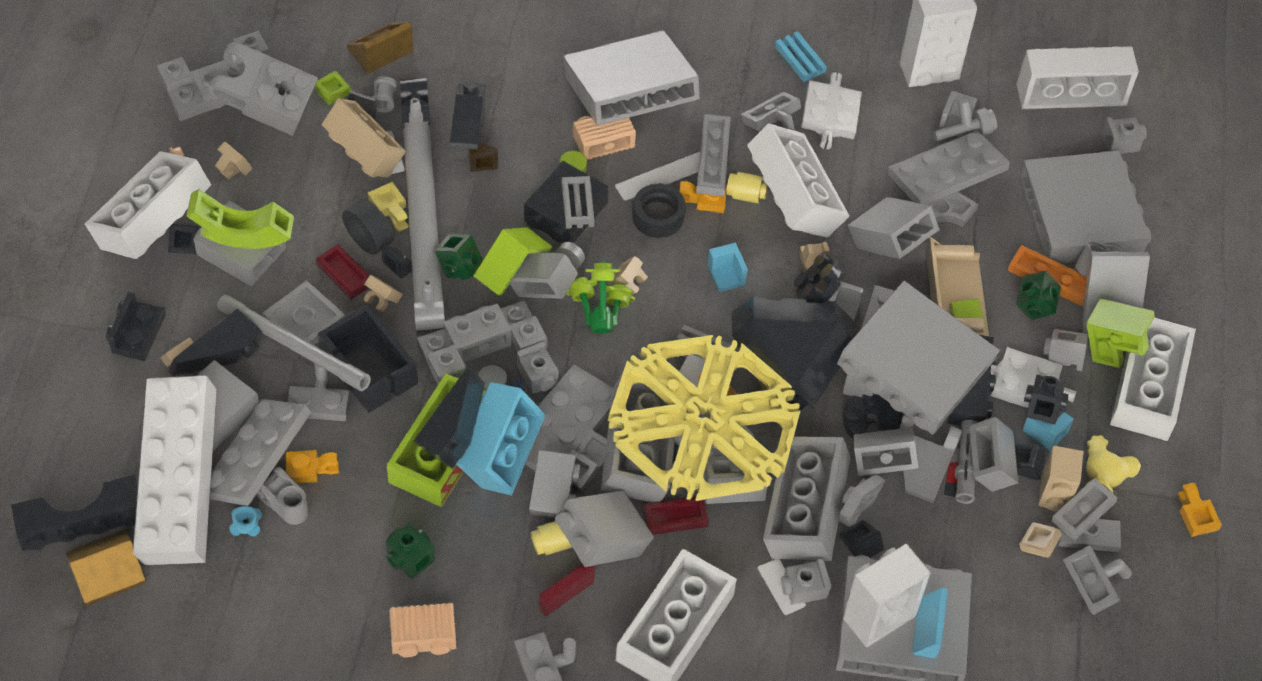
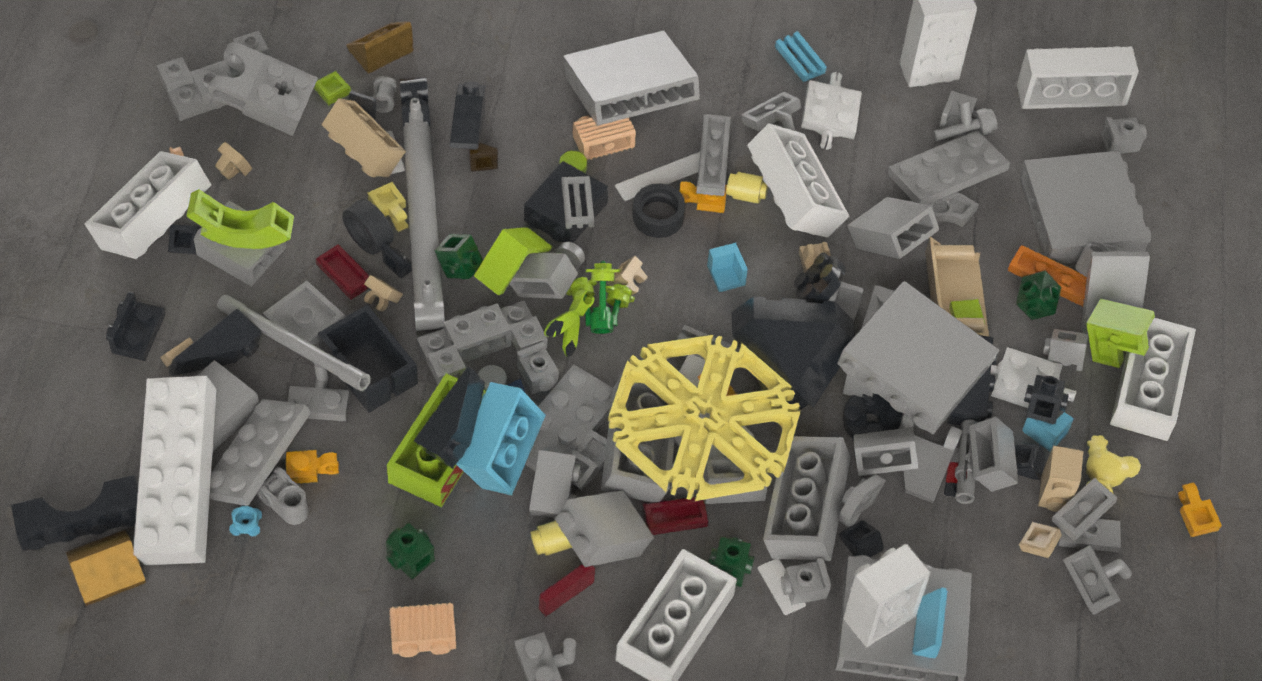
none -> lime piece [544,290,595,357]
none -> dark green brick [709,537,755,587]

